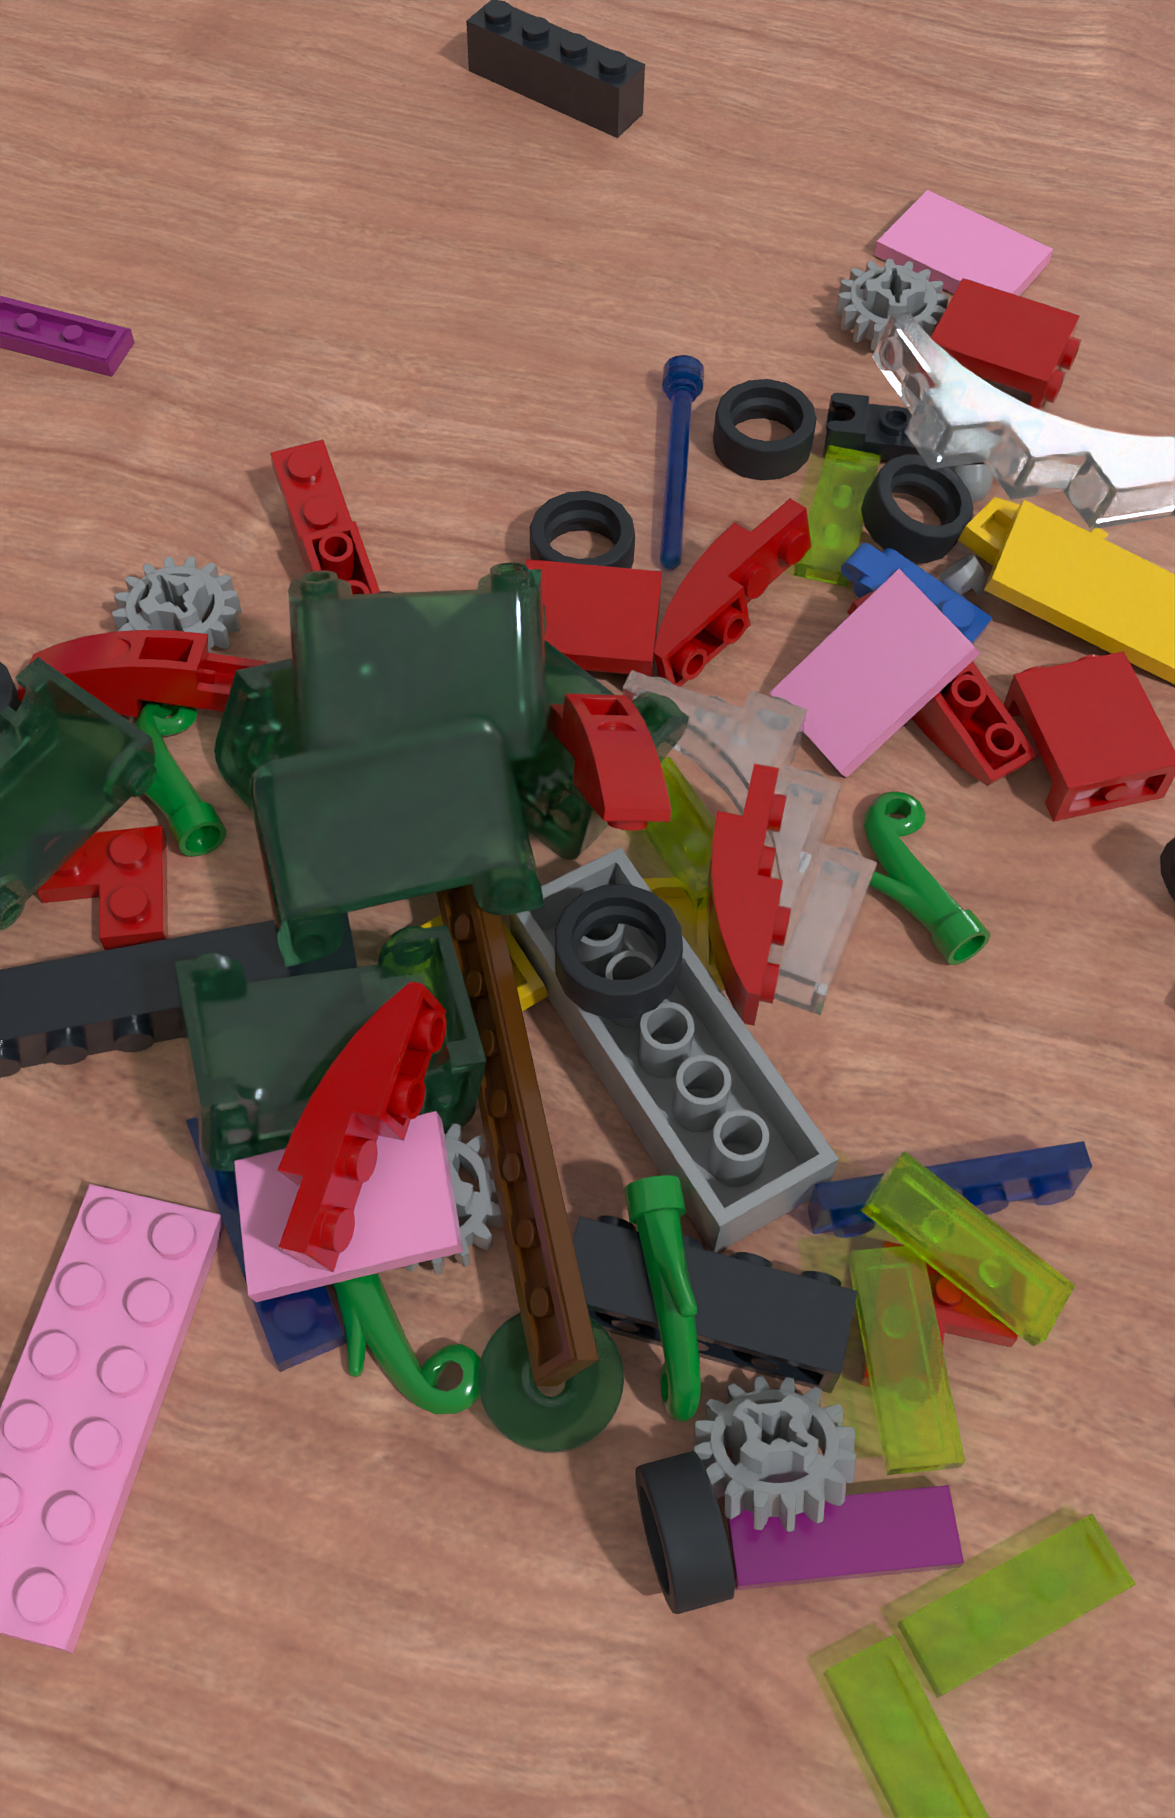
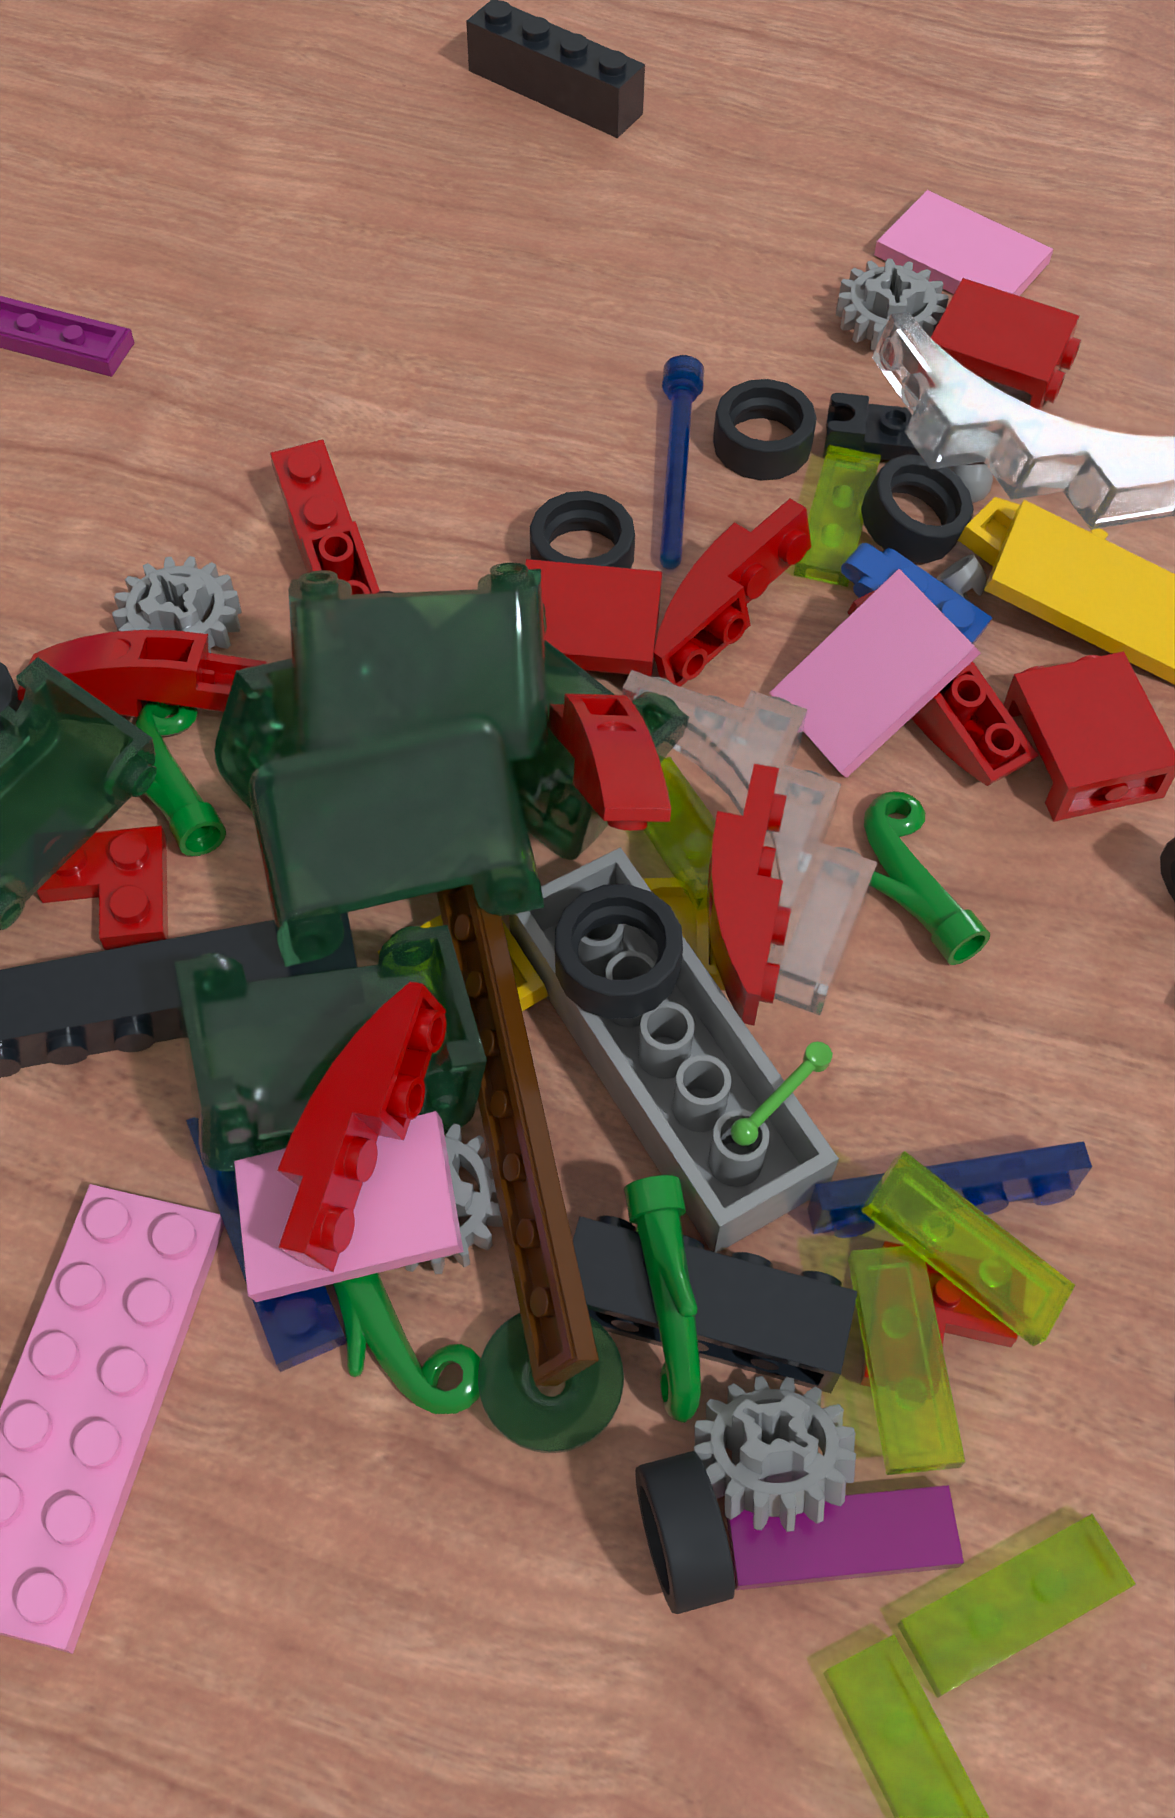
none -> bright green hinge [731,1041,833,1146]

